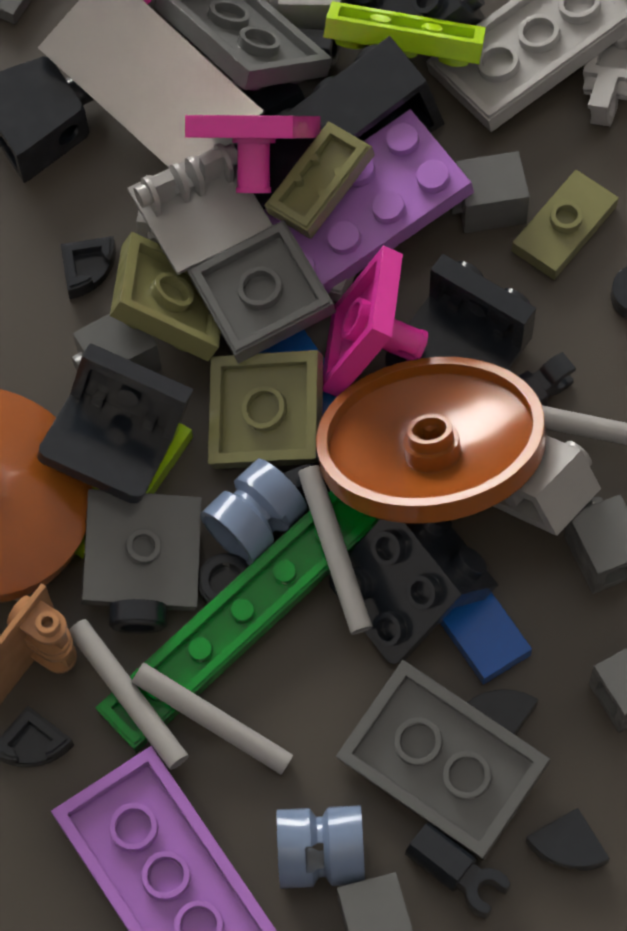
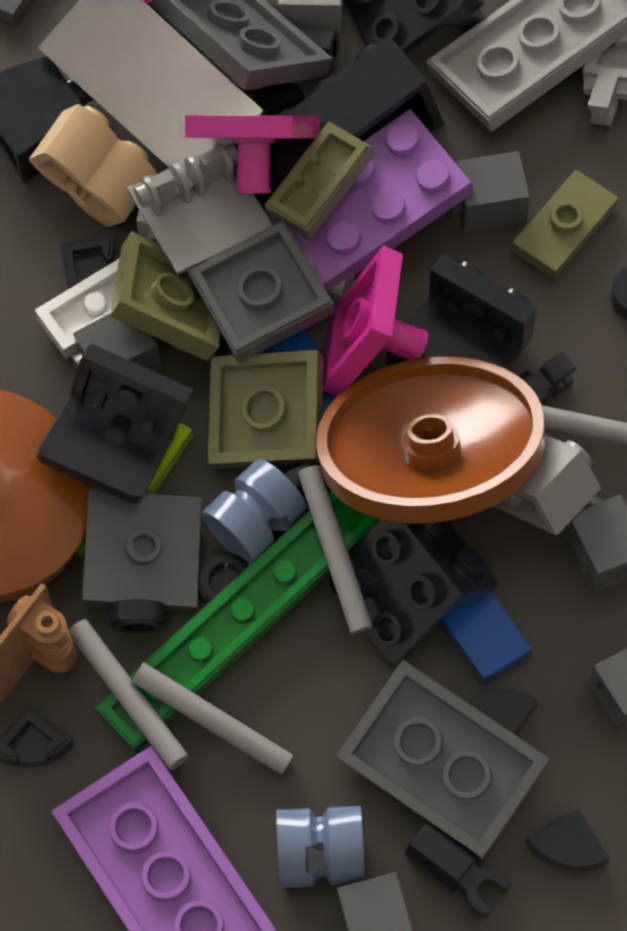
lime plate [323,1,486,67] -> none
none -> tan brick [29,104,157,227]
none -> white plate [35,258,120,359]

